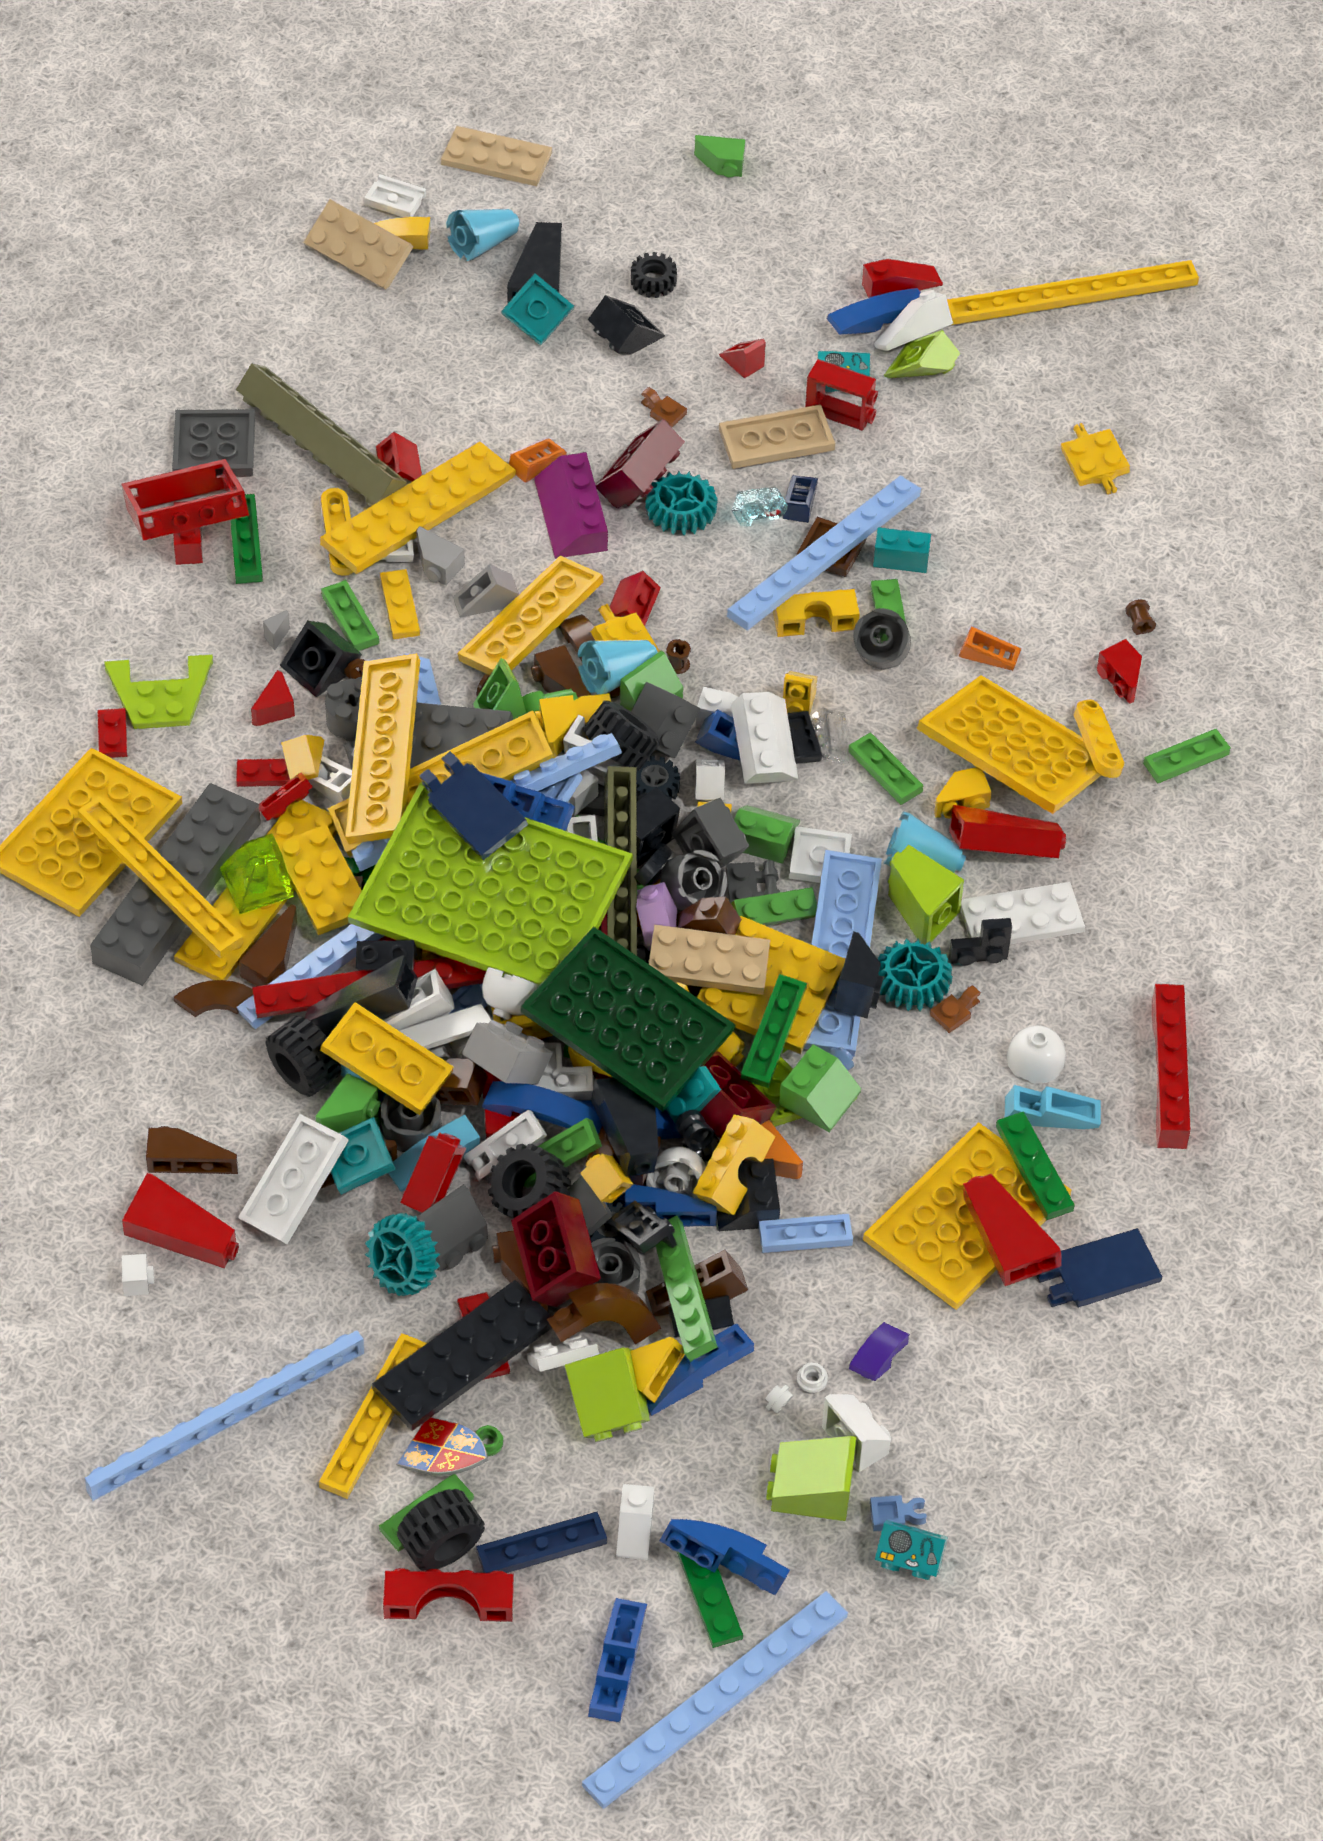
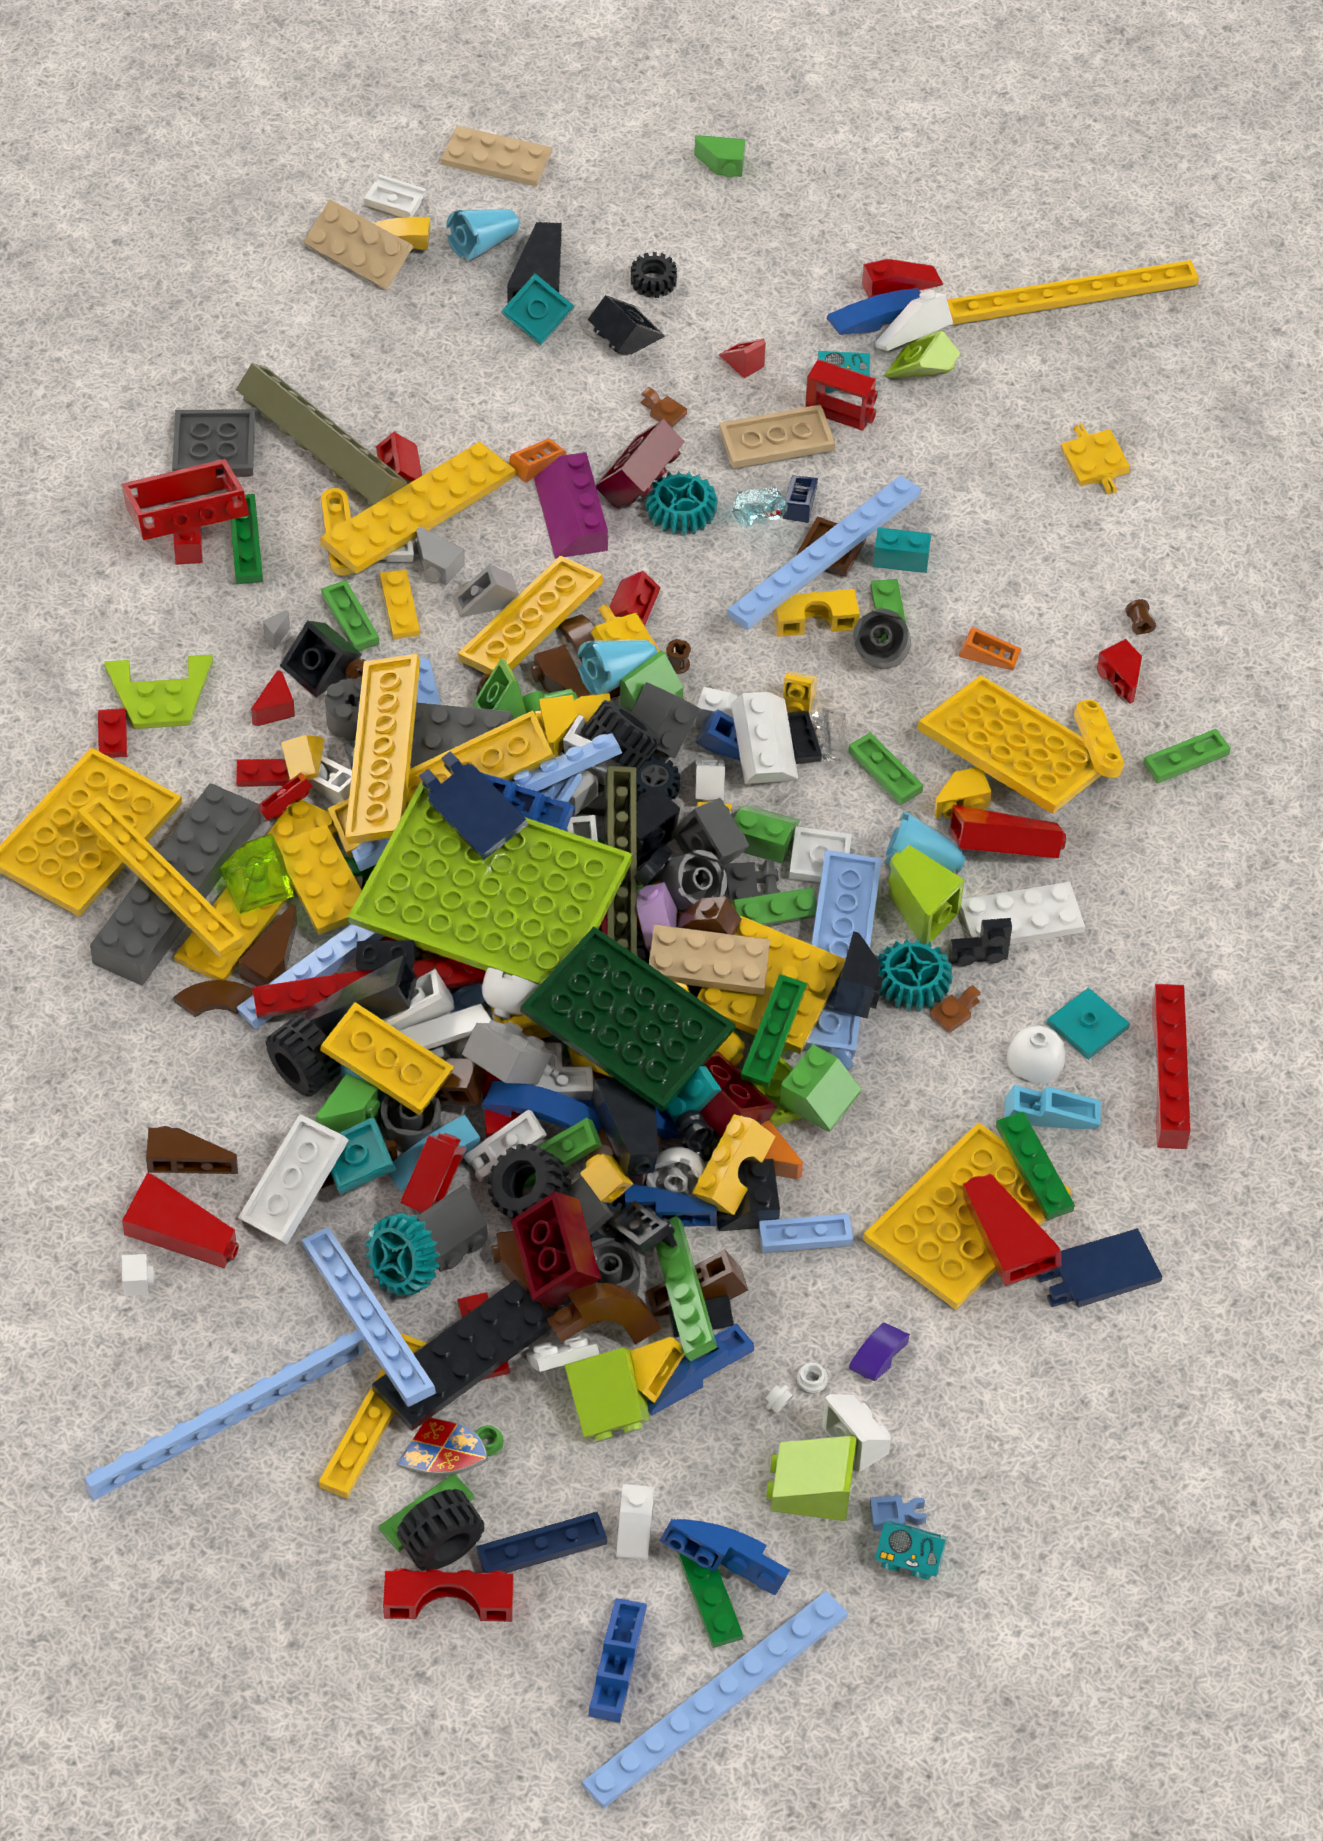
none -> light blue plate [302,1227,436,1407]
none -> teal plate [1047,987,1130,1060]

